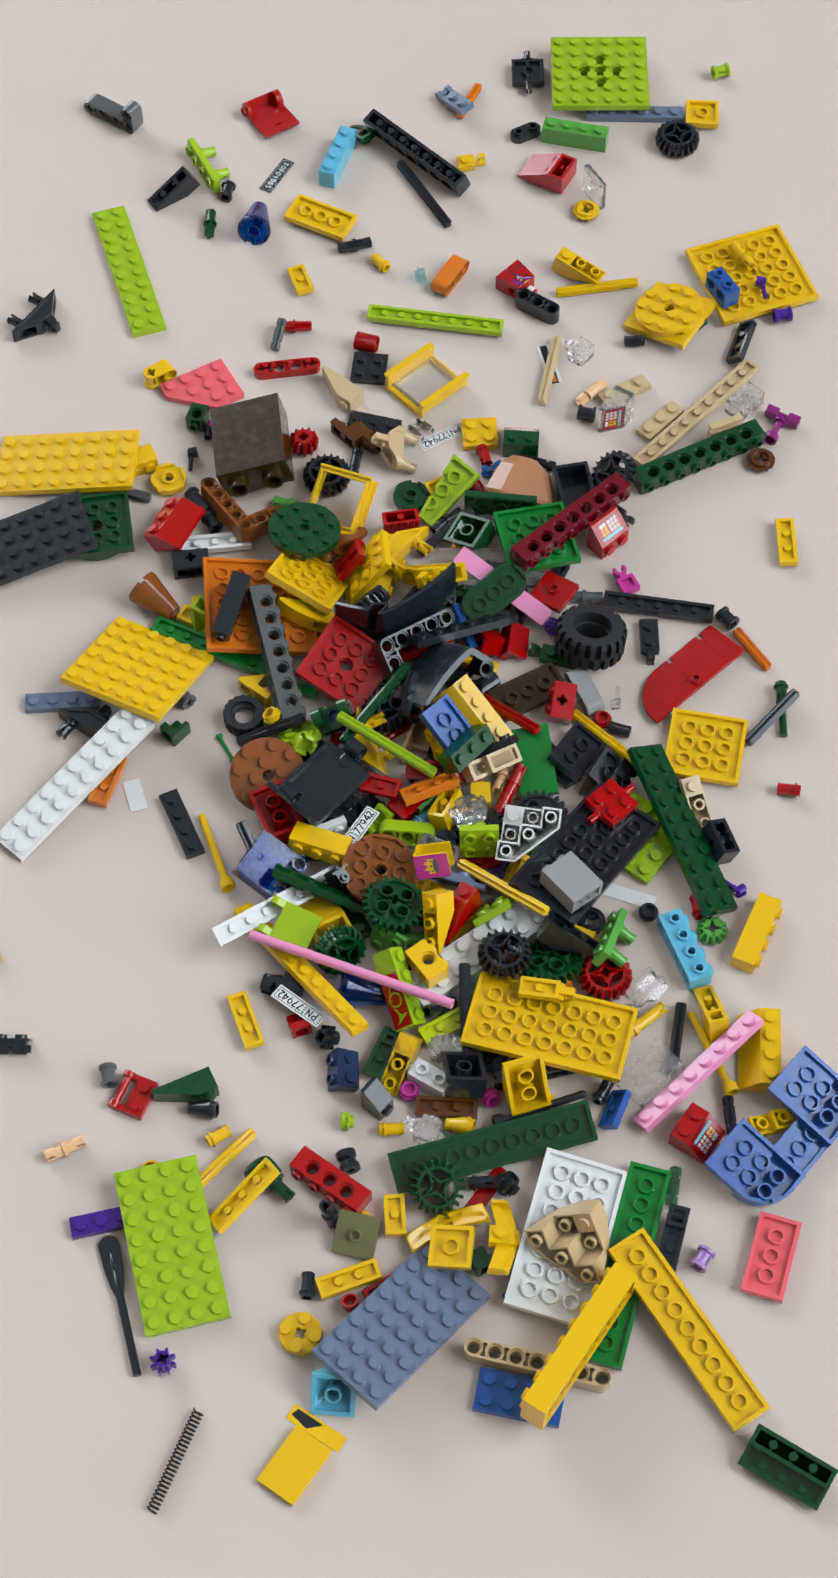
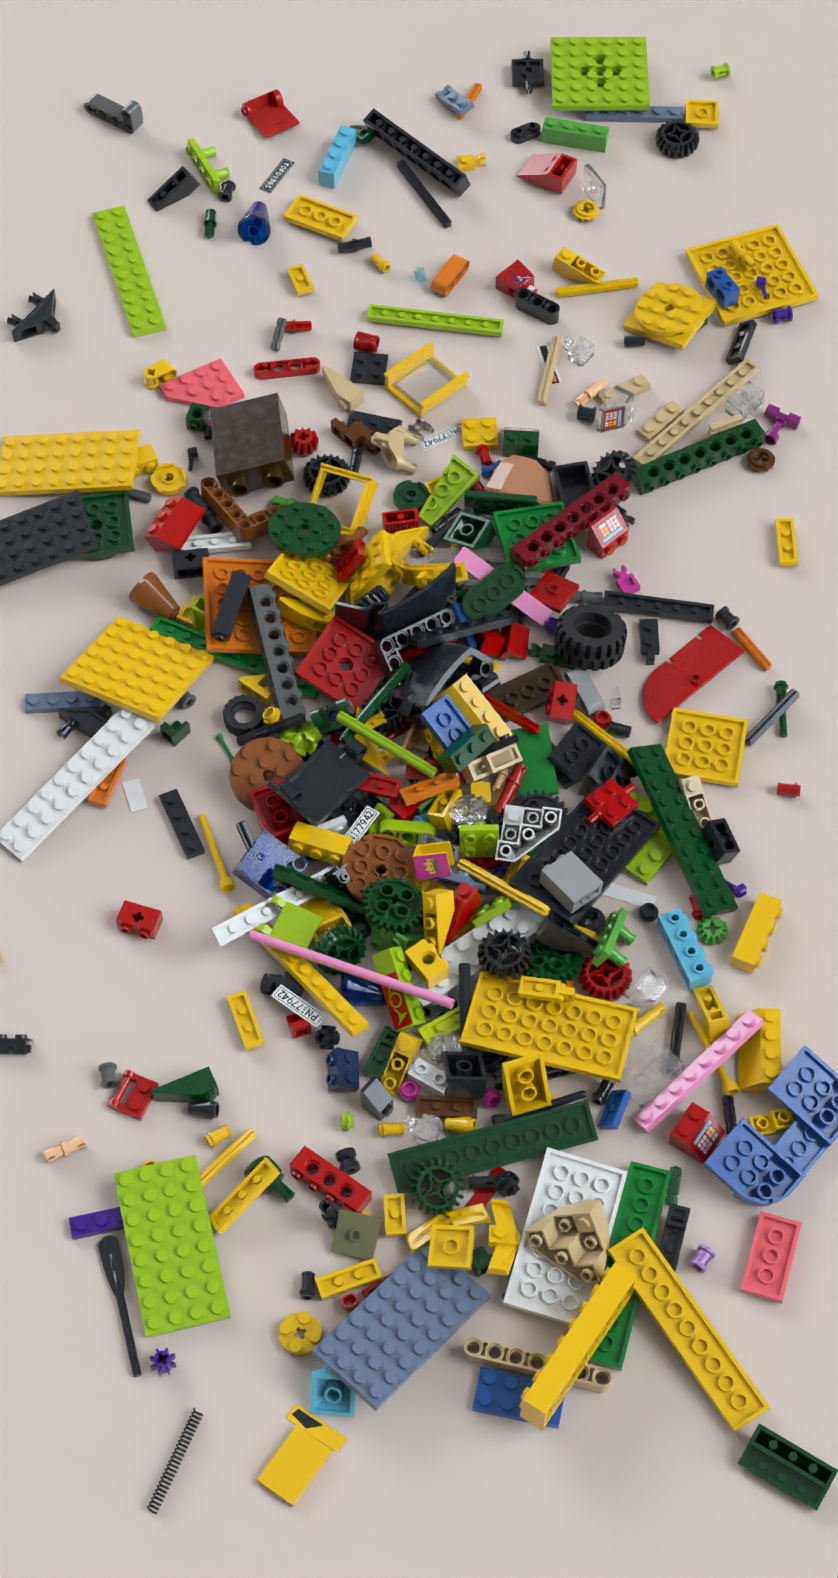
none -> red brick [116,900,163,940]

